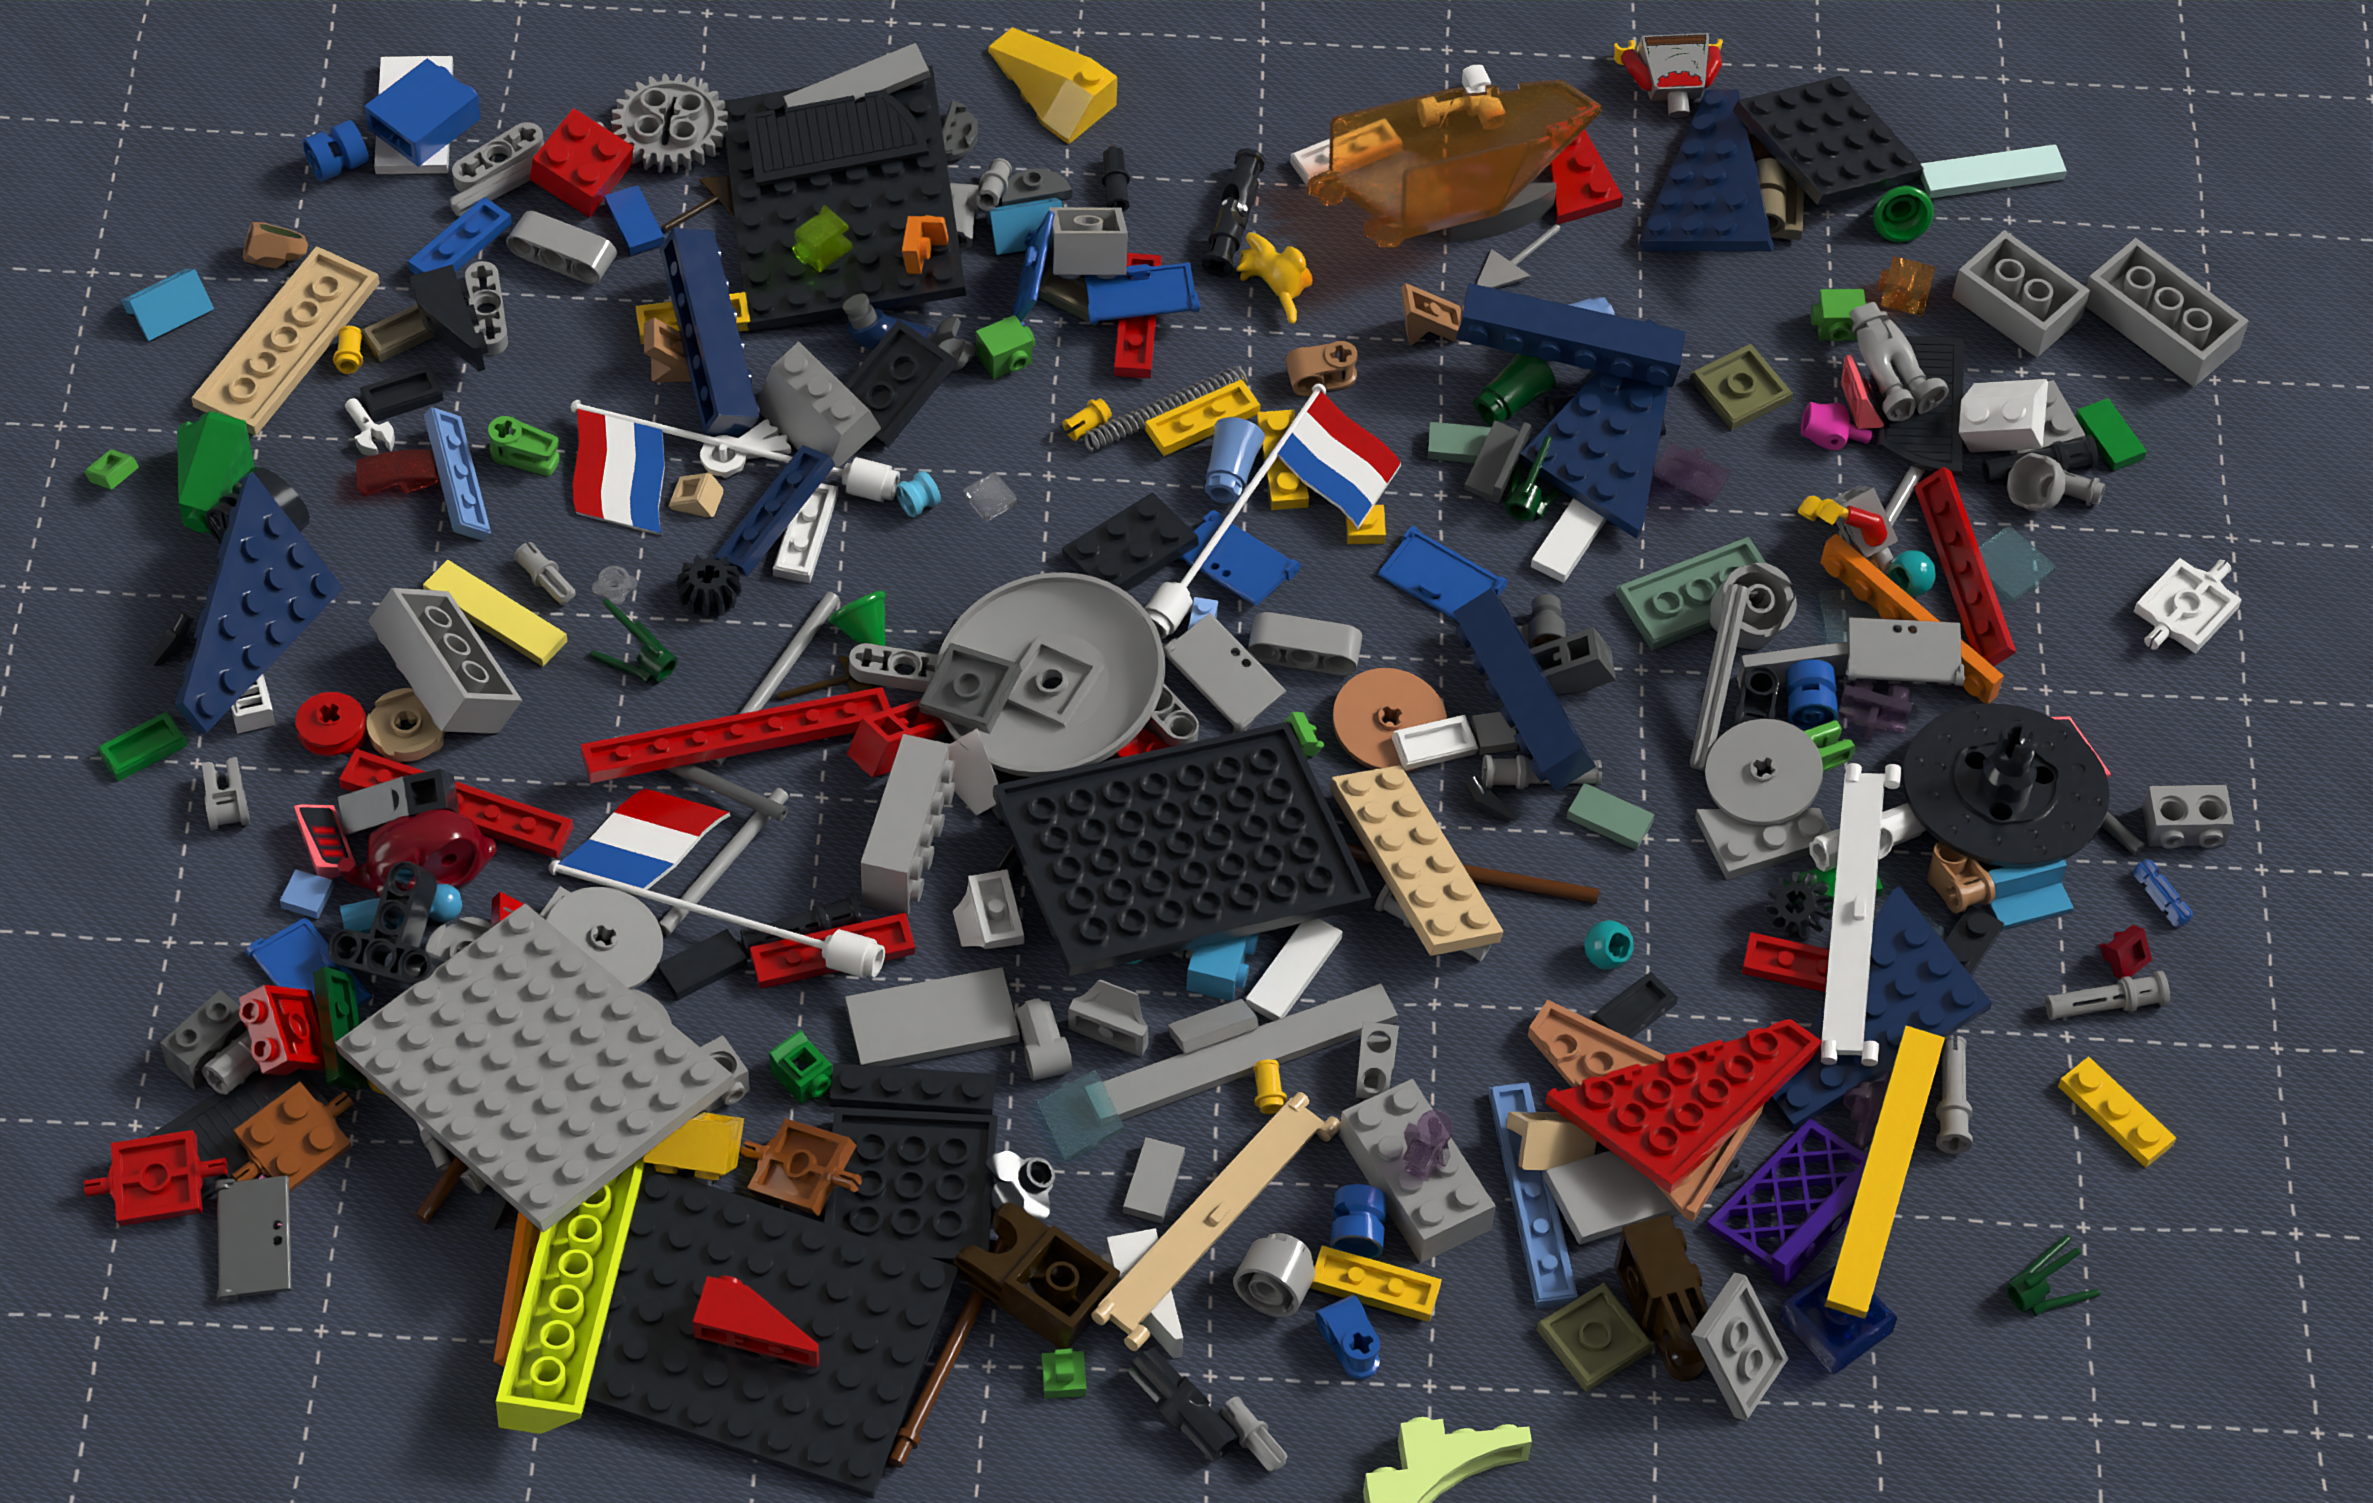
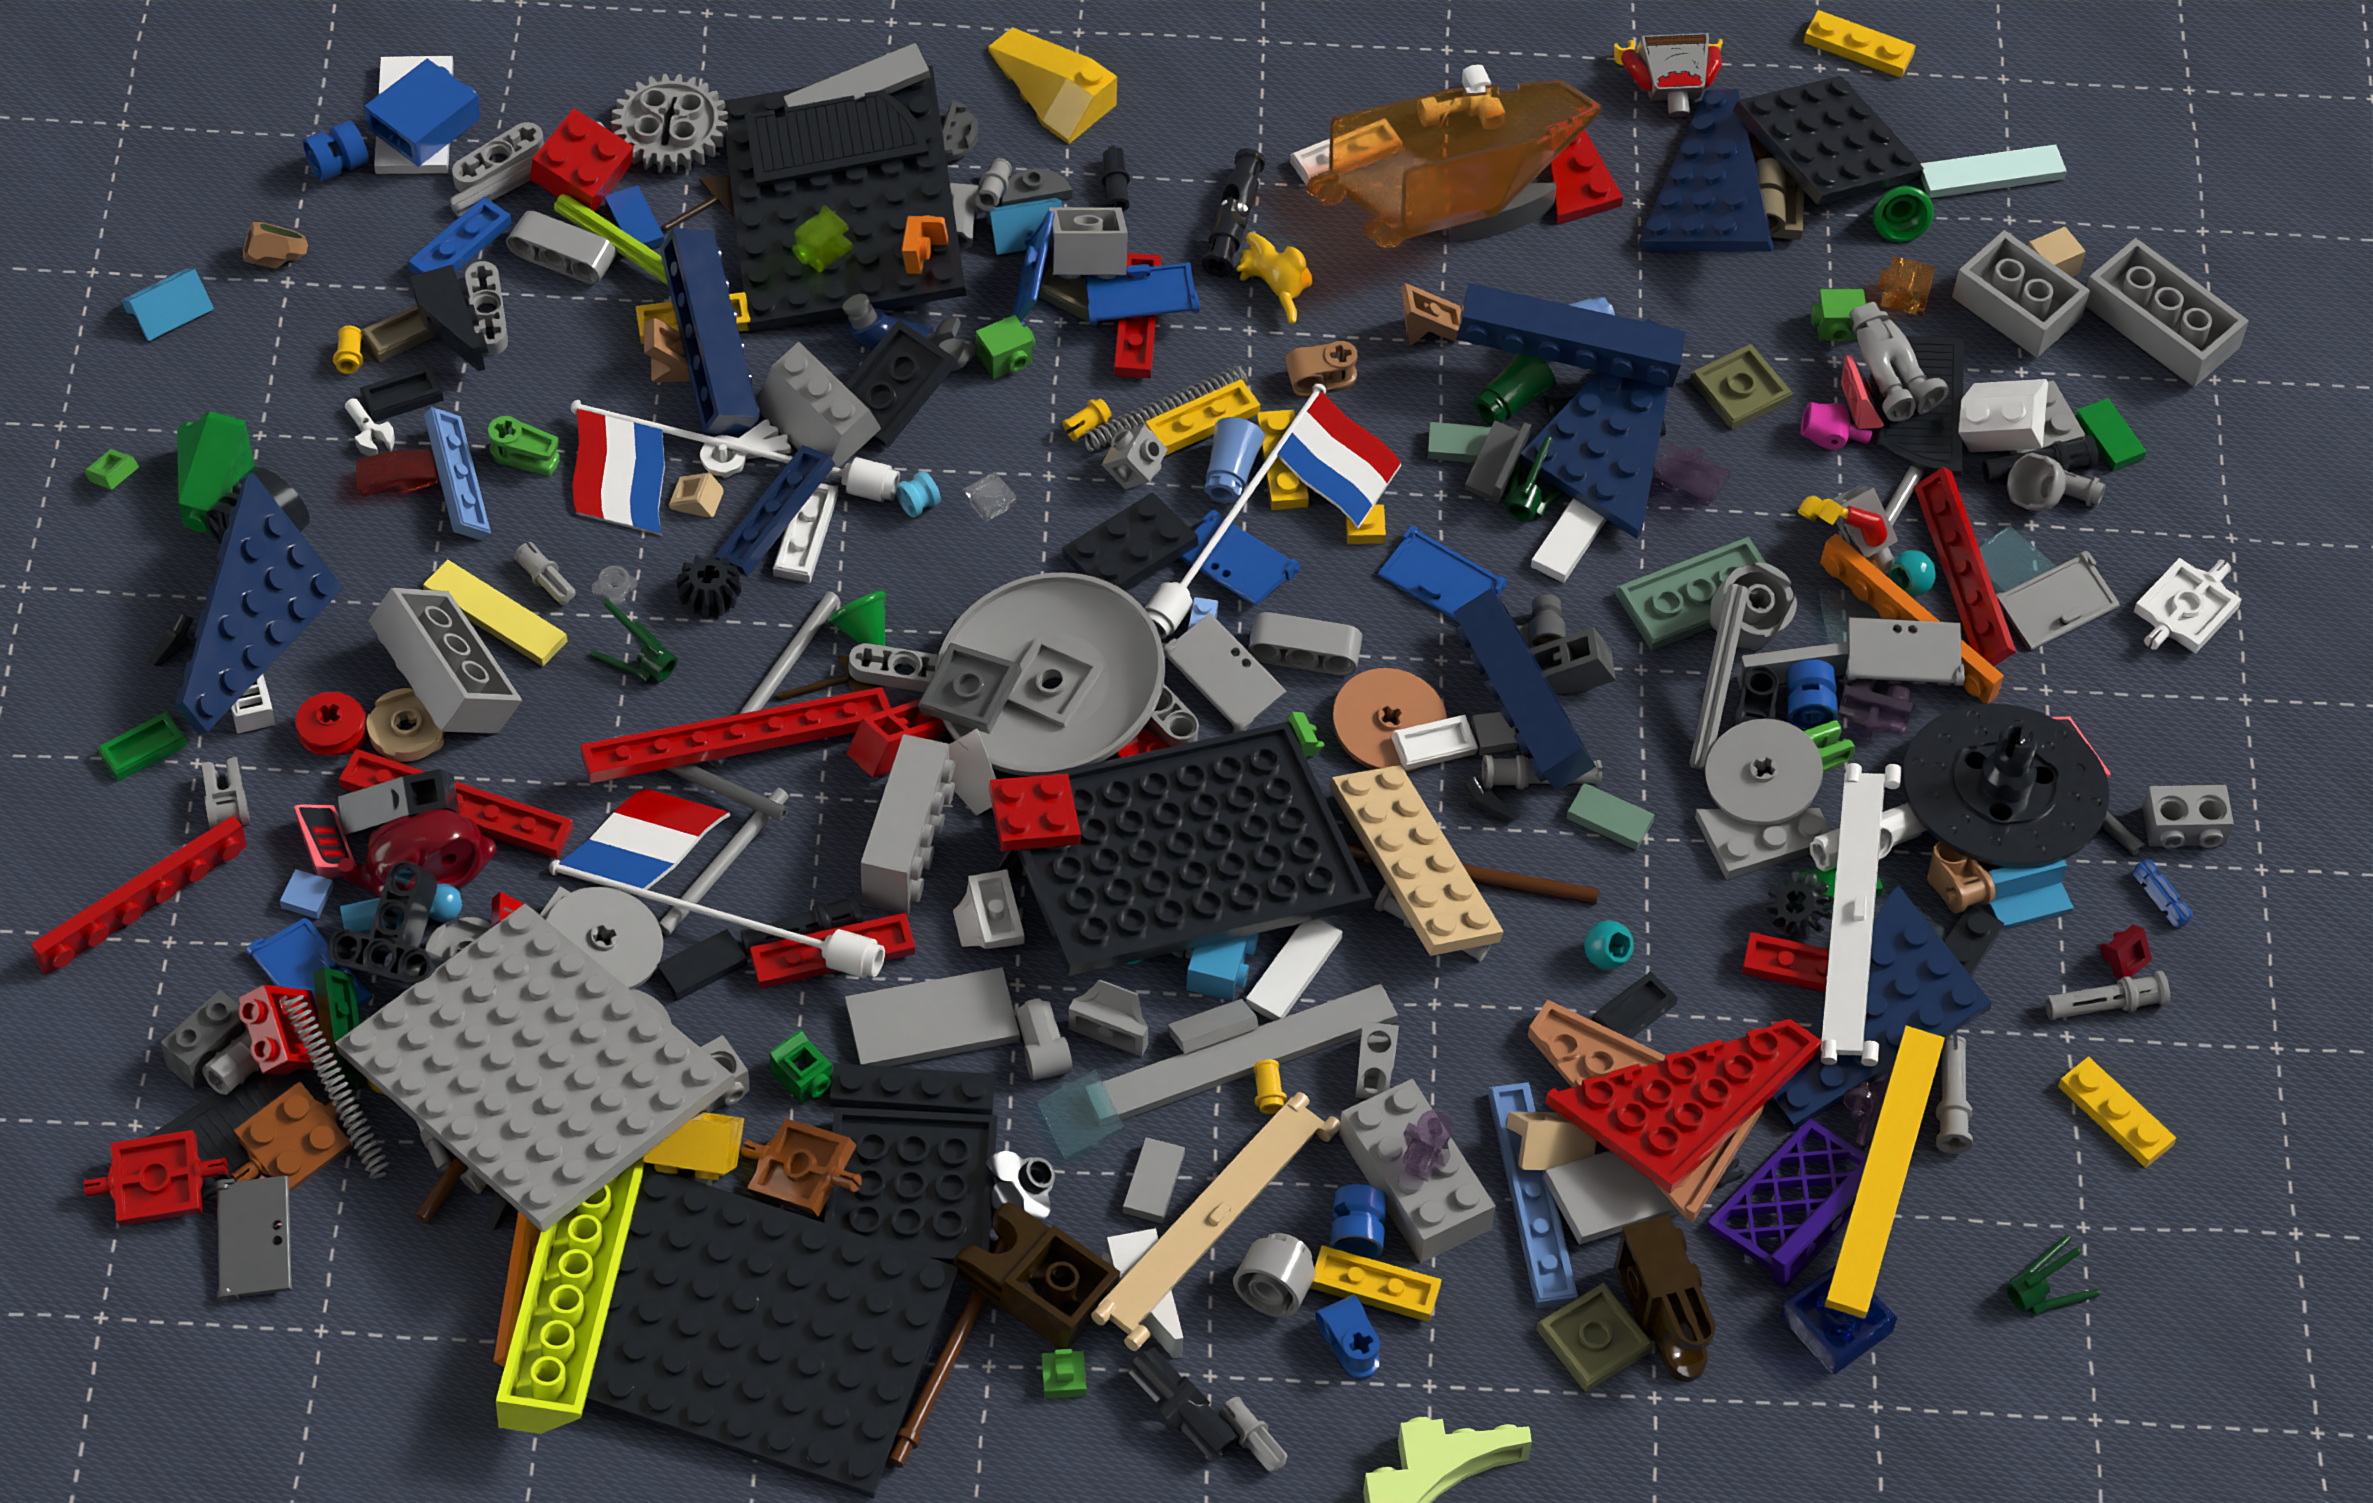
tan plate [192,246,380,436] -> none
red slope [693,1275,819,1368] -> none
light grey piece [1476,225,1560,289] -> none
light grey tile [1691,1273,1788,1421] -> none
none -> red plate [31,815,247,975]
none -> light grey piece [280,995,389,1179]
none -> lime axle [554,194,668,285]
none -> red plate [989,773,1081,851]
none -> light grey brick [1102,425,1168,489]
none -> yellow plate [1804,10,1916,78]
none -> light grey door [1996,551,2120,651]
none -> tan brick [2028,227,2086,277]

